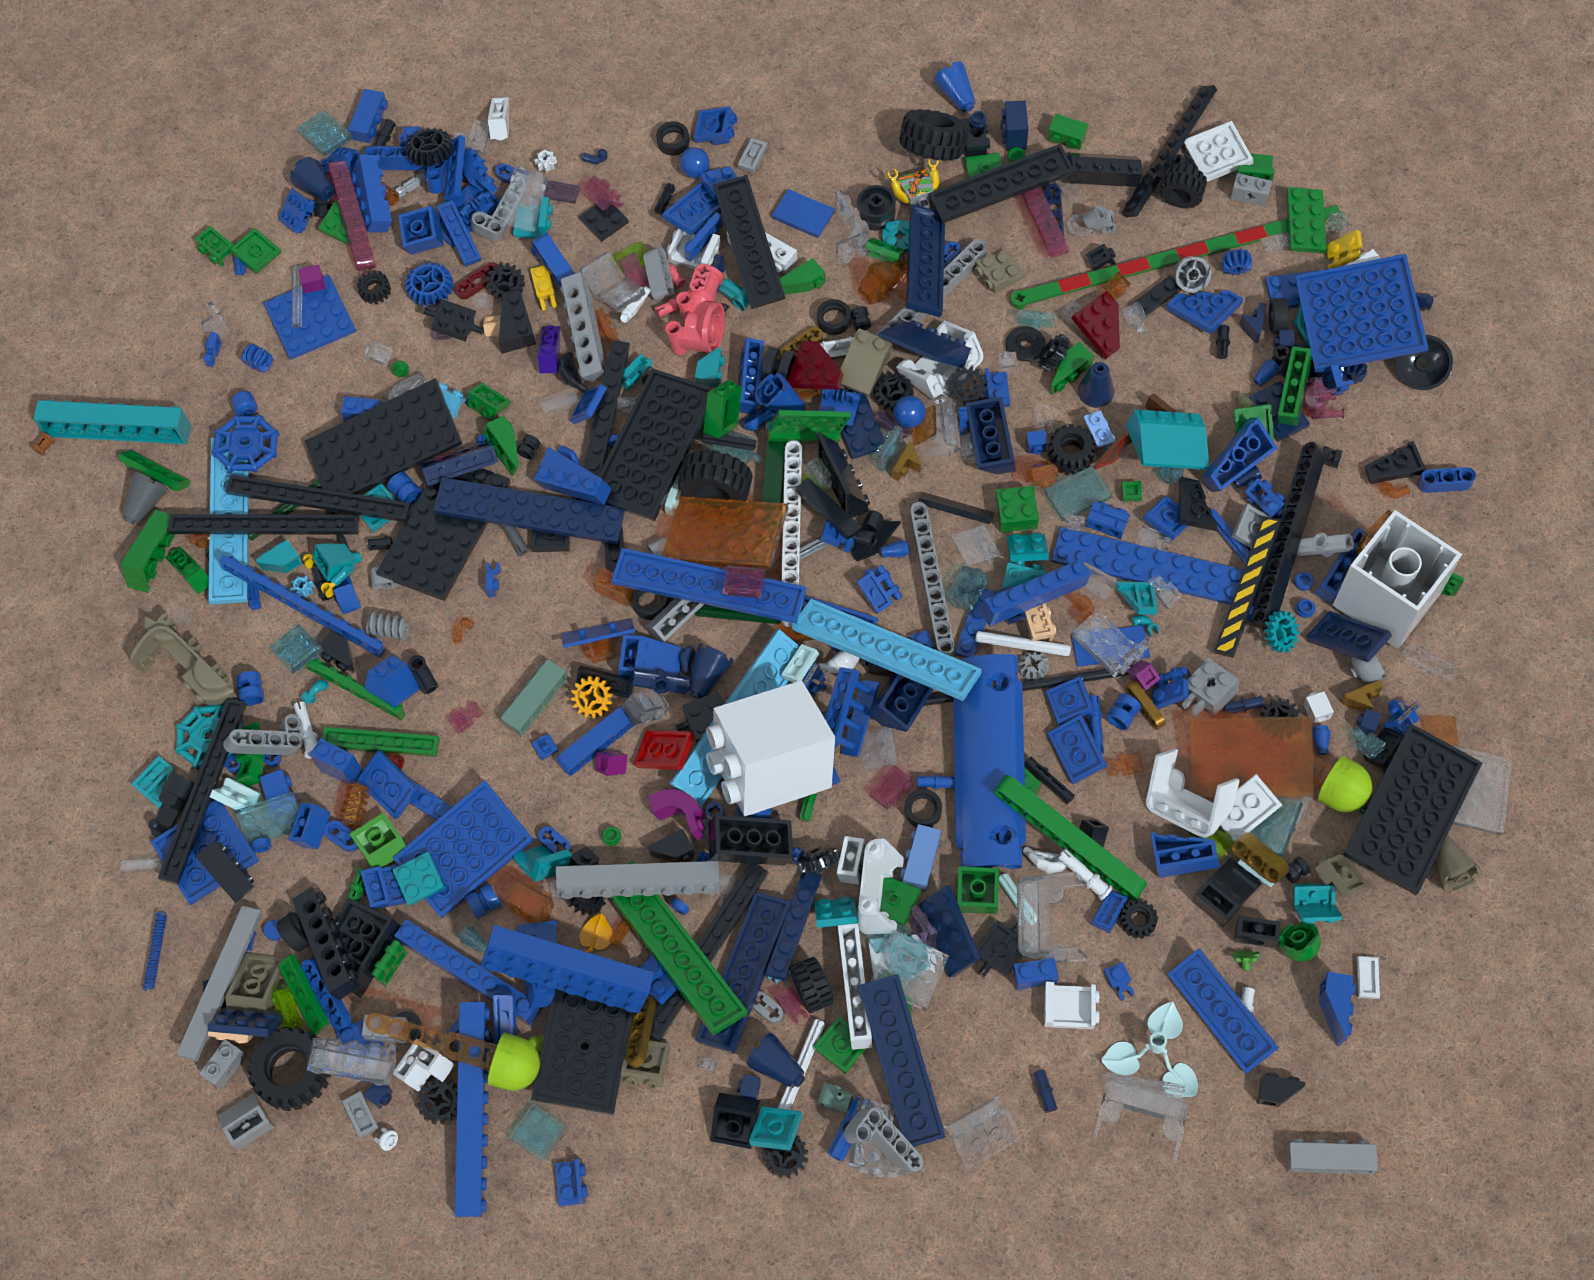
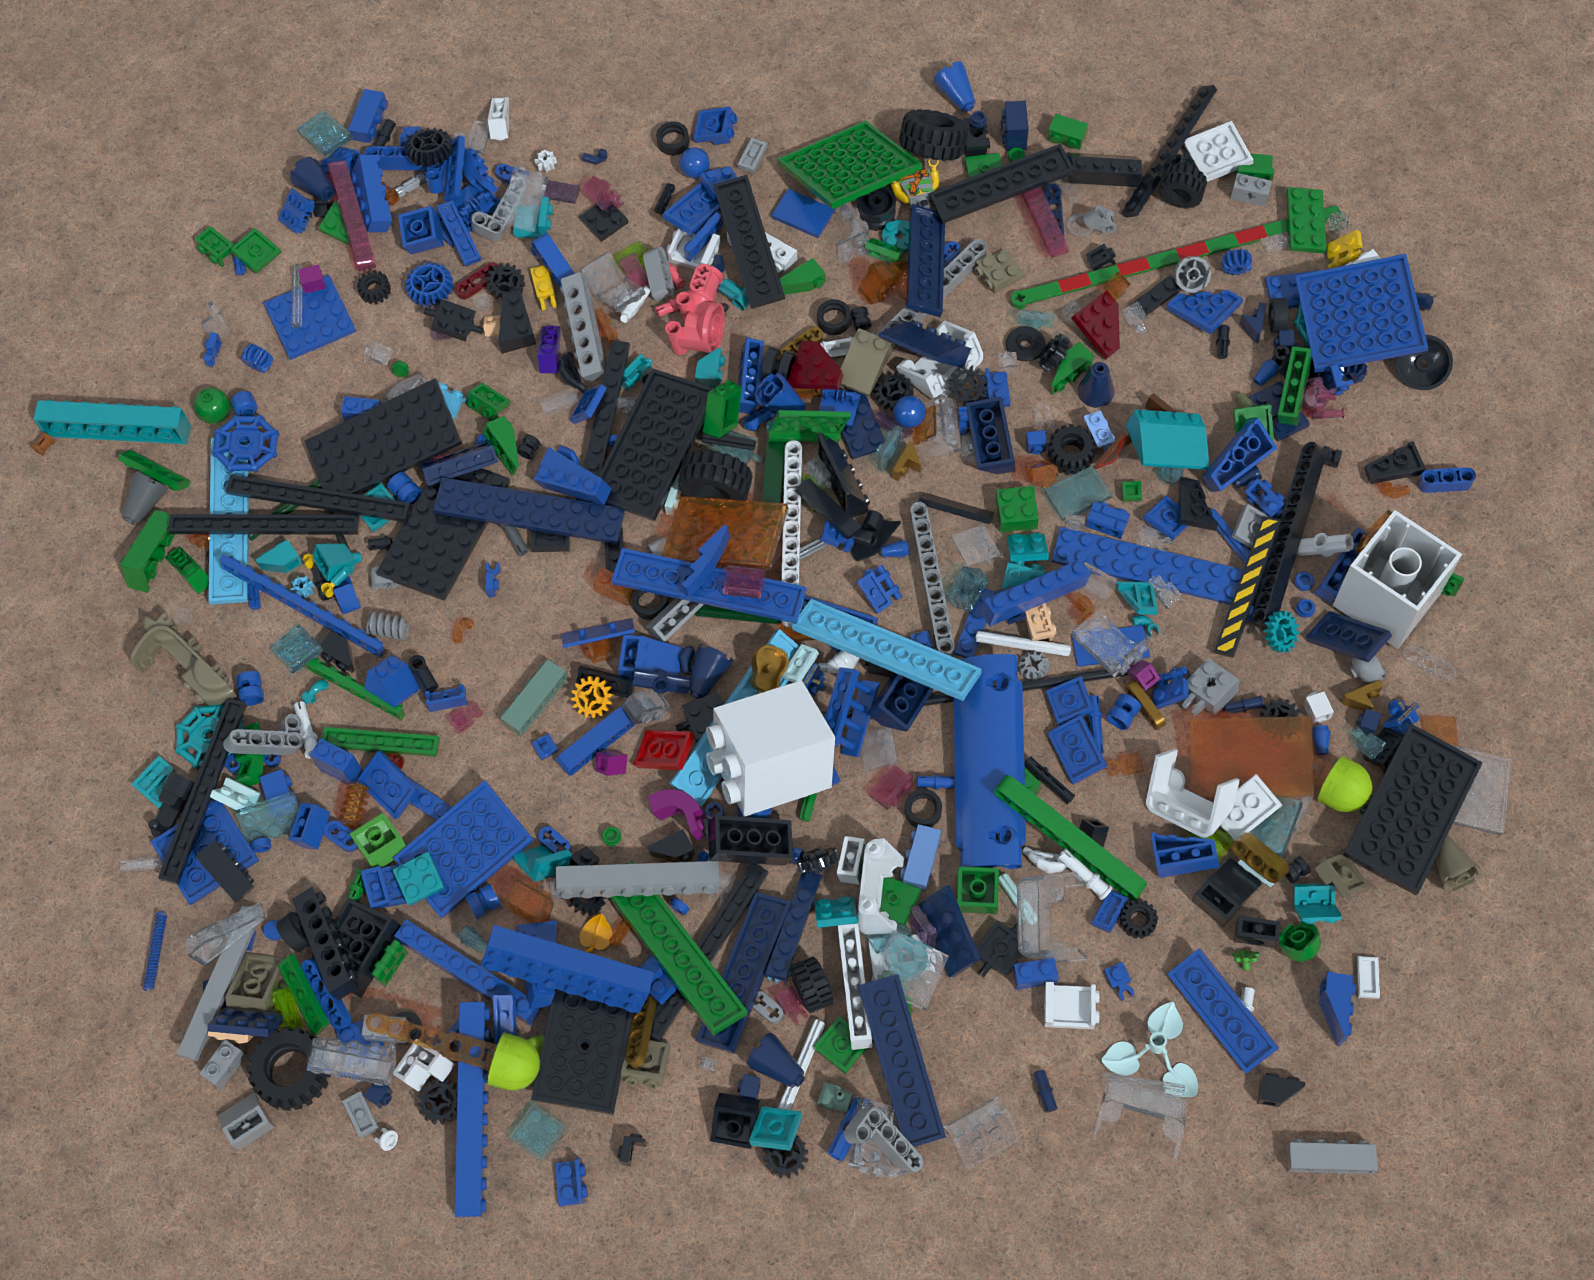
none -> clear wedge [184,902,266,966]
none -> green cylinder [193,387,231,424]
none -> blue hinge [425,684,468,712]
none -> black bracket [618,1134,647,1166]
none -> blue slope [681,525,730,598]
none -> pearl gold piece [750,645,789,694]
none -> green plate [777,120,922,209]

